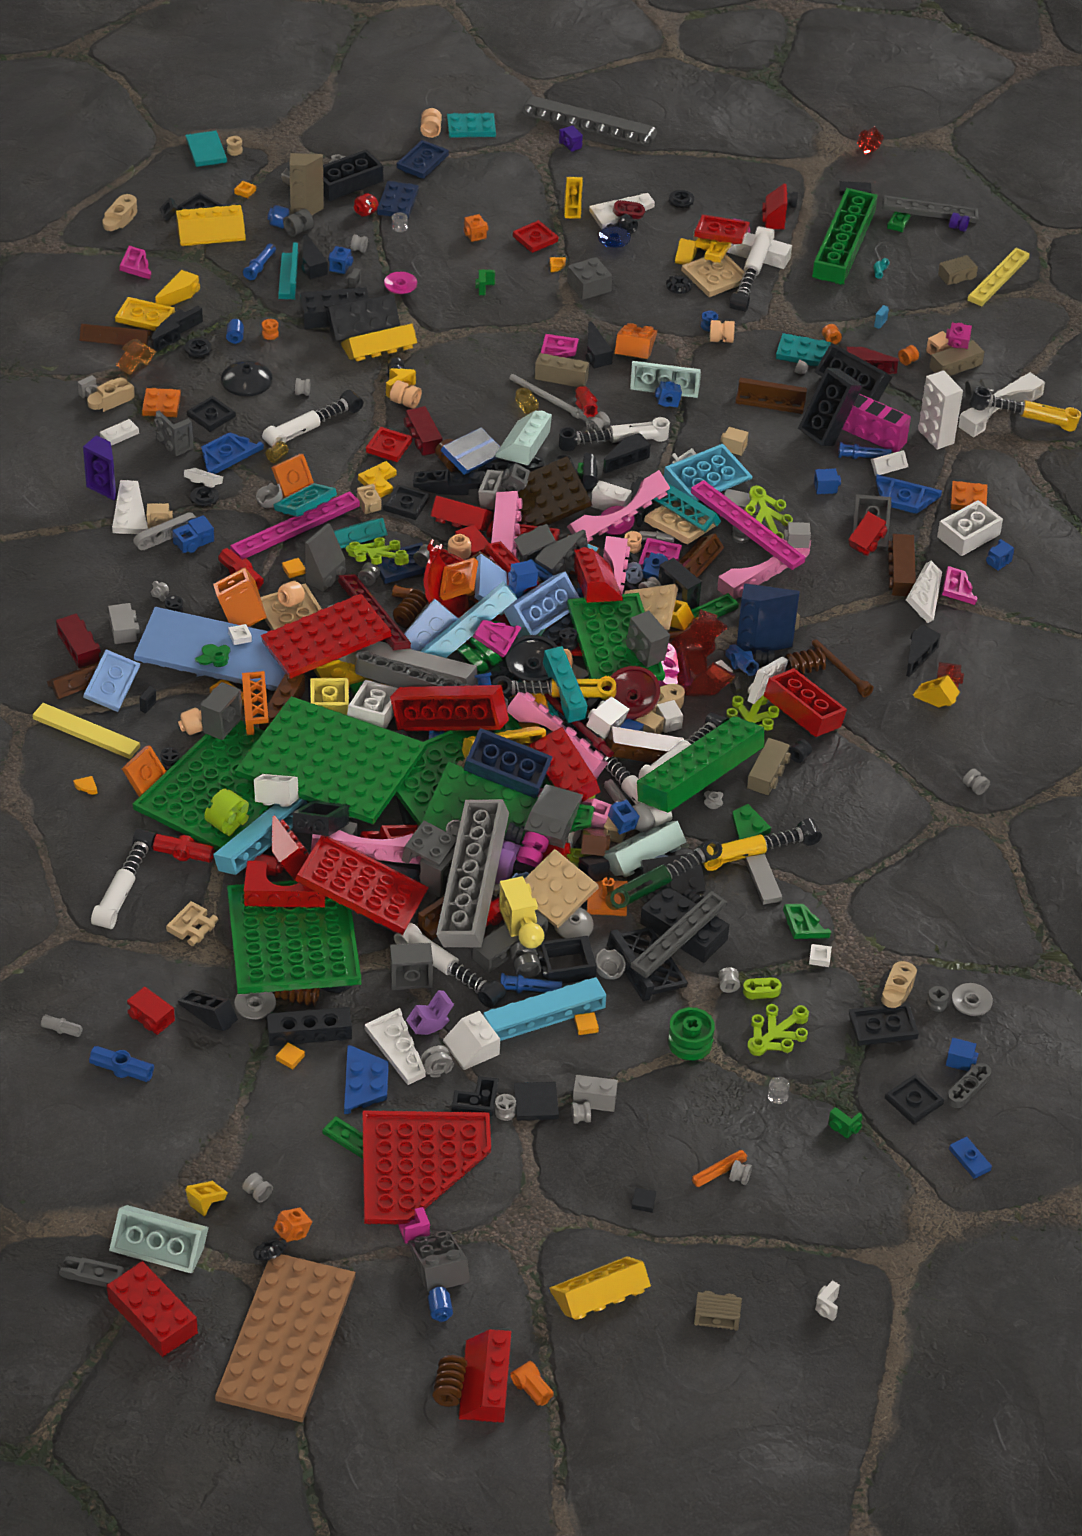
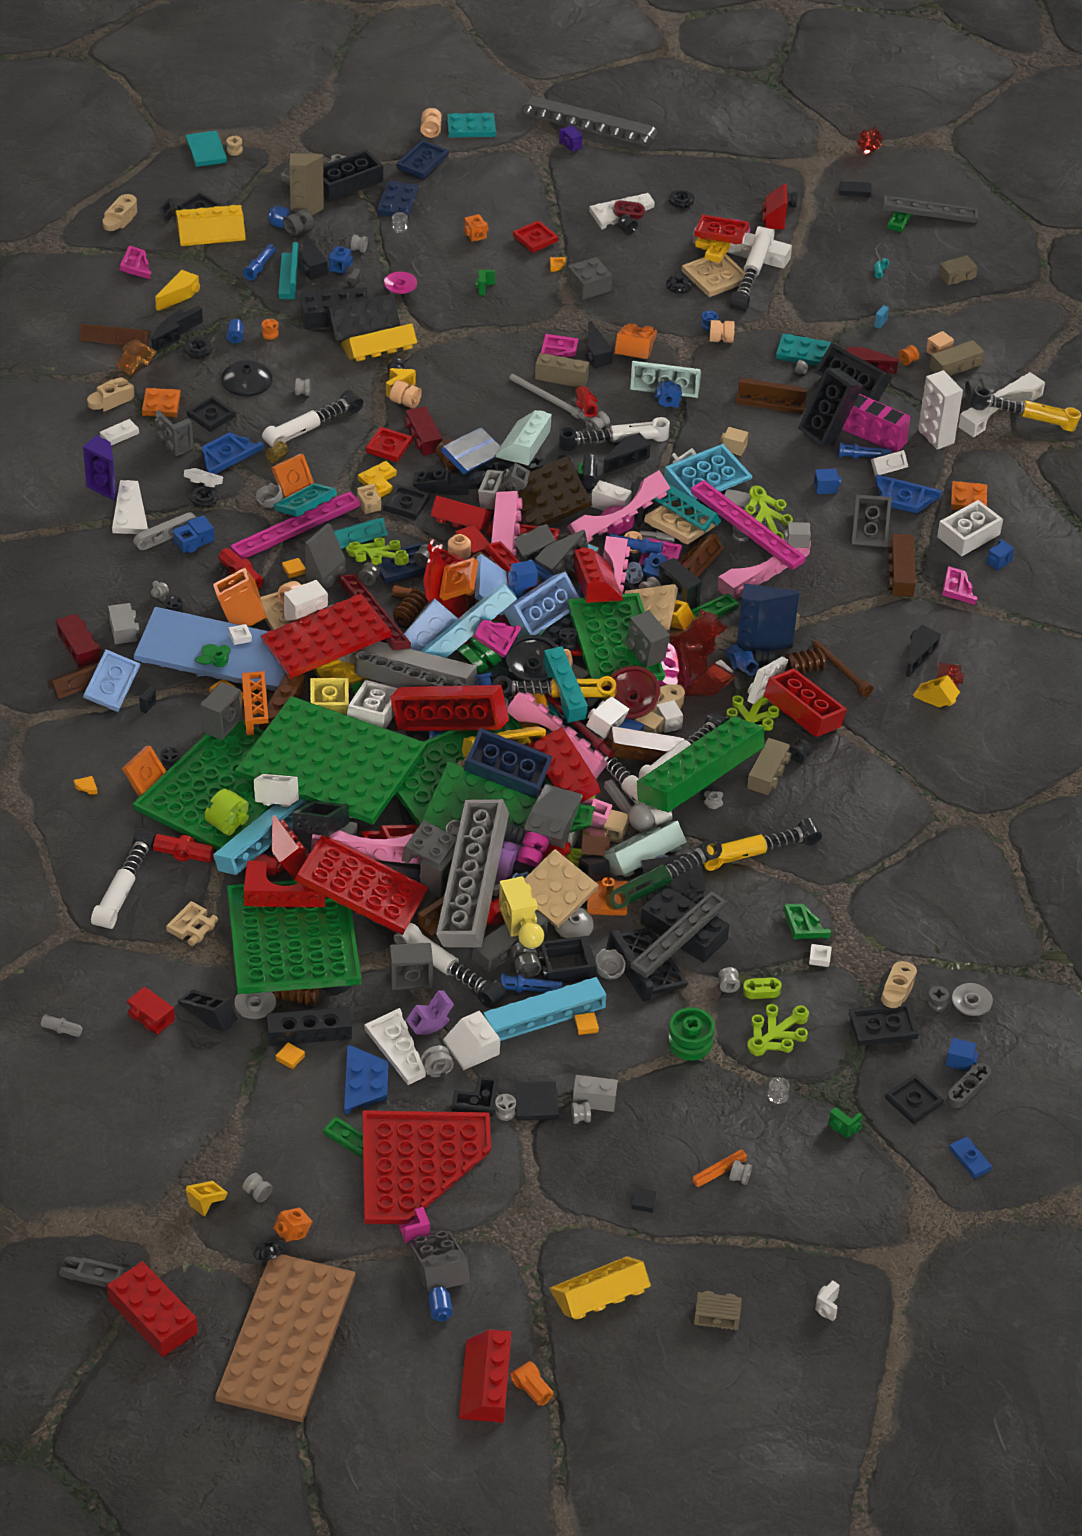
light yellow tile [33,703,140,759] -> none
light grey tile [78,375,98,398] -> none
blue piece [89,1046,154,1082] -> none
light aqua slope [109,1205,209,1273] -> none
yellow plate [115,297,175,331] -> none
tan brick [147,503,173,529] -> none
light nougat head [178,708,203,735] -> none
light orange tile [234,181,256,199] -> none
red head [354,193,378,217] -> none
reddish brown piece [432,1355,467,1407] -> none
clear yellow beam [515,388,539,414] -> none
yellow slope [564,177,583,219] -> none
clear blue dish [598,226,631,248] -> none
blue brick [608,800,640,834] -> none
yellow slope [675,238,698,265] -> none
green wing [732,804,771,840] -> none
light grey tile [745,854,782,905] -> none
green brick [812,188,878,285] -> none
orange wheel [822,324,842,345] -> none
red brick [849,511,888,556] -> none
white wing [906,561,942,623] -> none
dark pink brick [946,323,972,349] -> none
dark purple wheel [949,212,970,232] -> none
light grey wheel [963,769,990,795] -> none
light yellow tile [968,248,1030,307] -> none
none -> white slope [284,580,328,621]
none -> blue pin [609,534,664,554]

